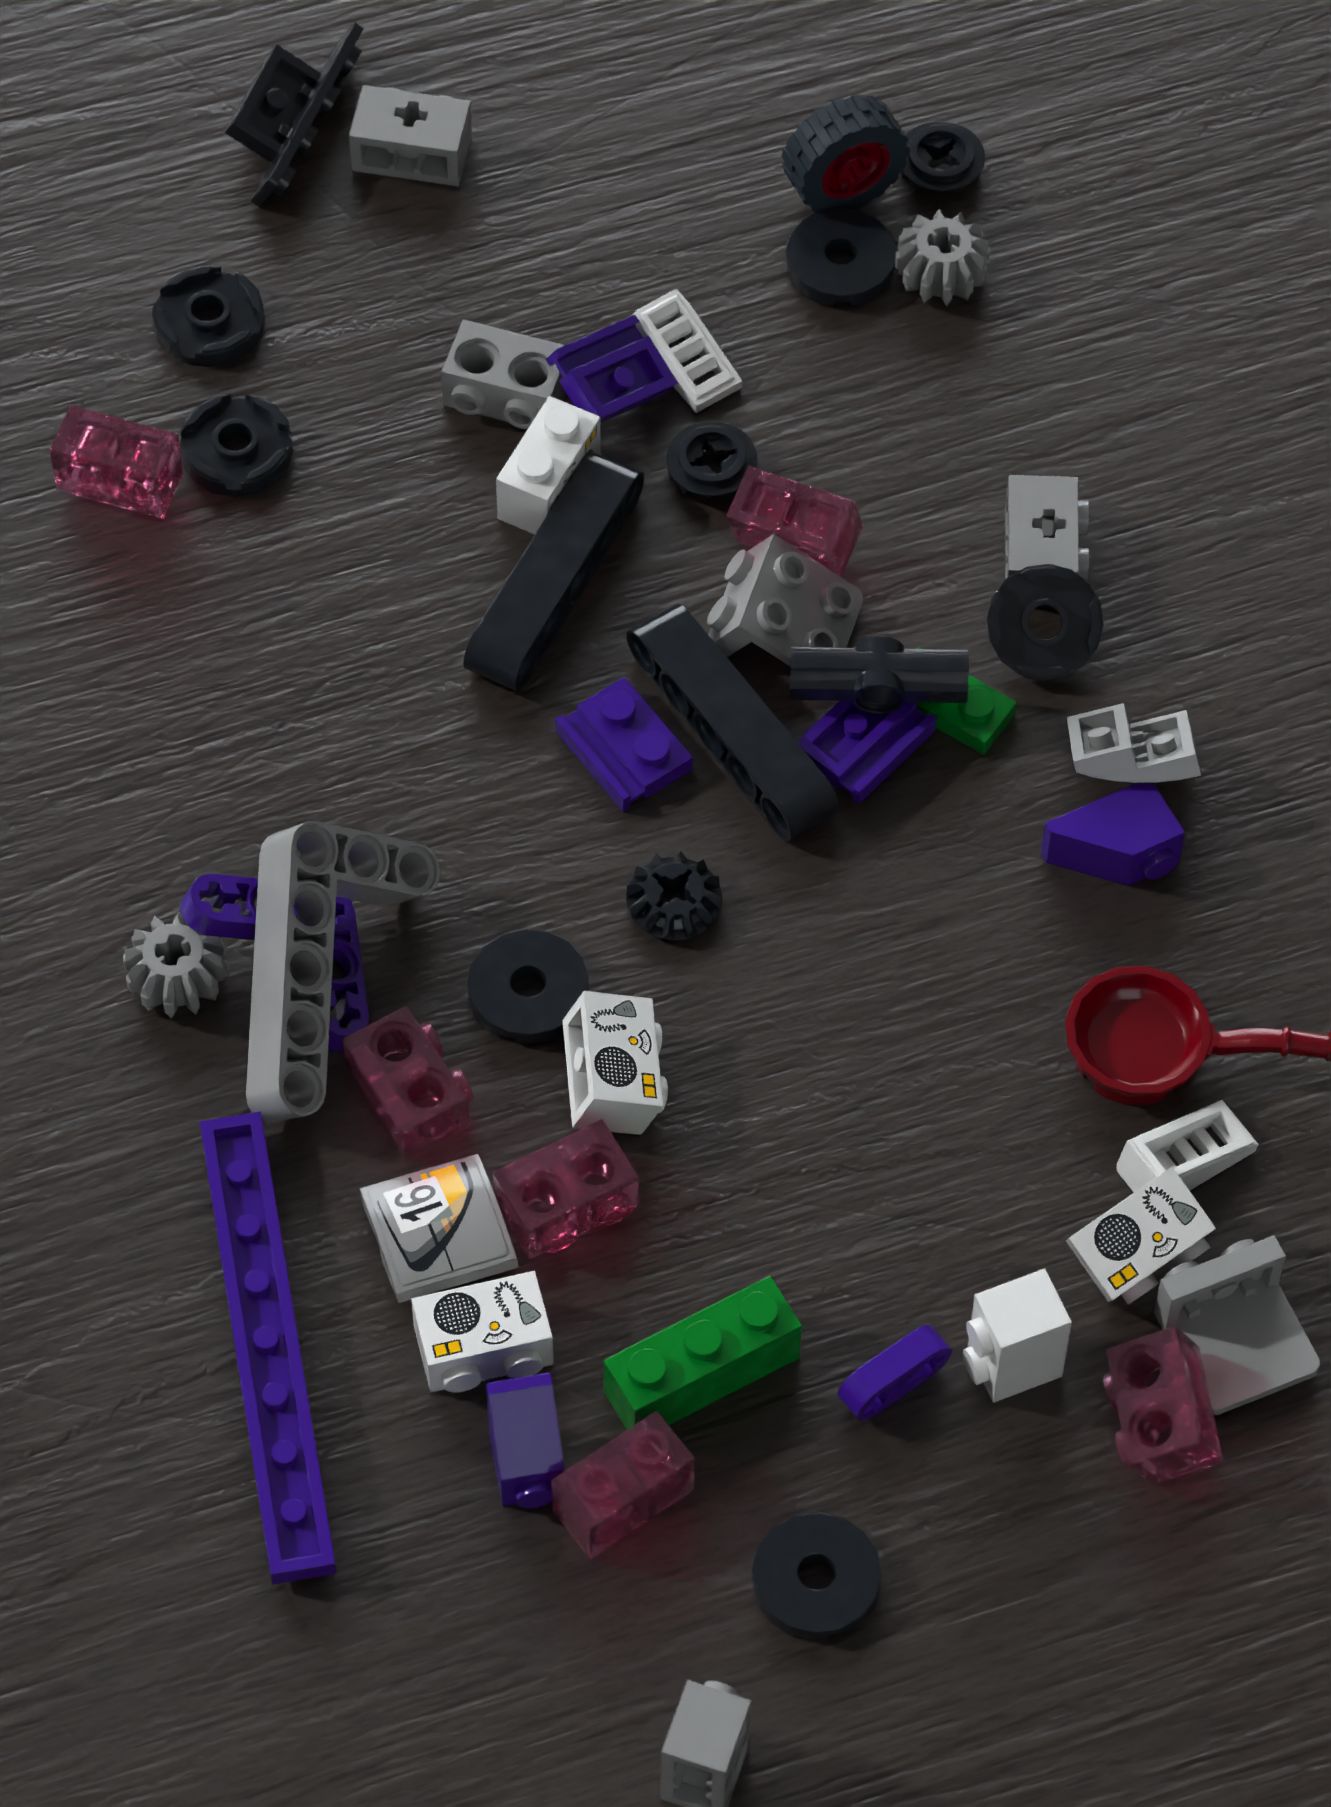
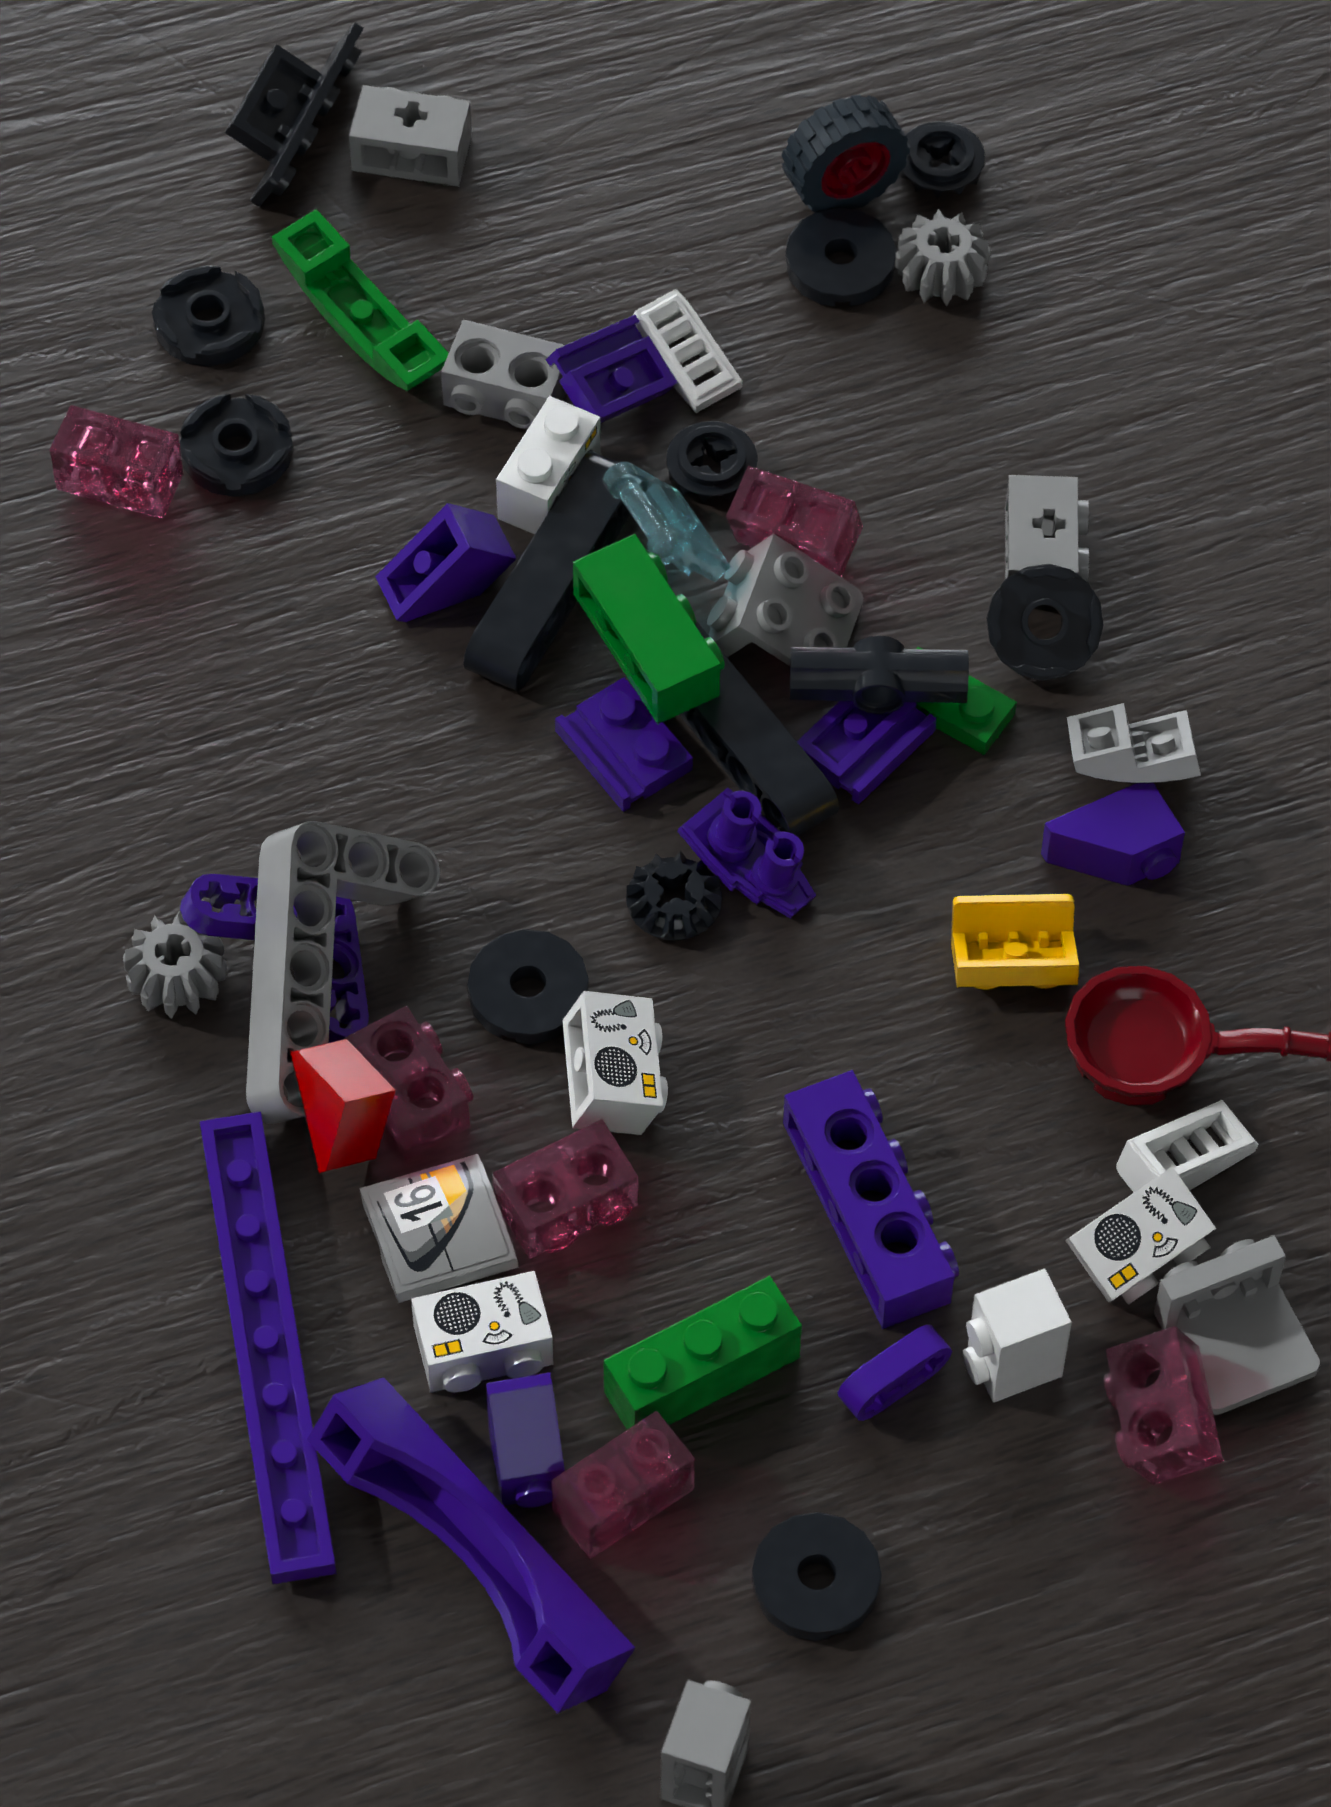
none -> green slope [272,209,449,391]
none -> red slope [290,1039,396,1173]
none -> dark purple arch [307,1377,635,1713]
none -> dark purple slope [375,503,517,622]
none -> green brick [573,534,725,724]
none -> clear light blue plate [603,461,731,582]
none -> dark purple connector [677,788,816,919]
none -> dark purple brick [783,1070,959,1329]
none -> yellow bracket [951,894,1079,990]

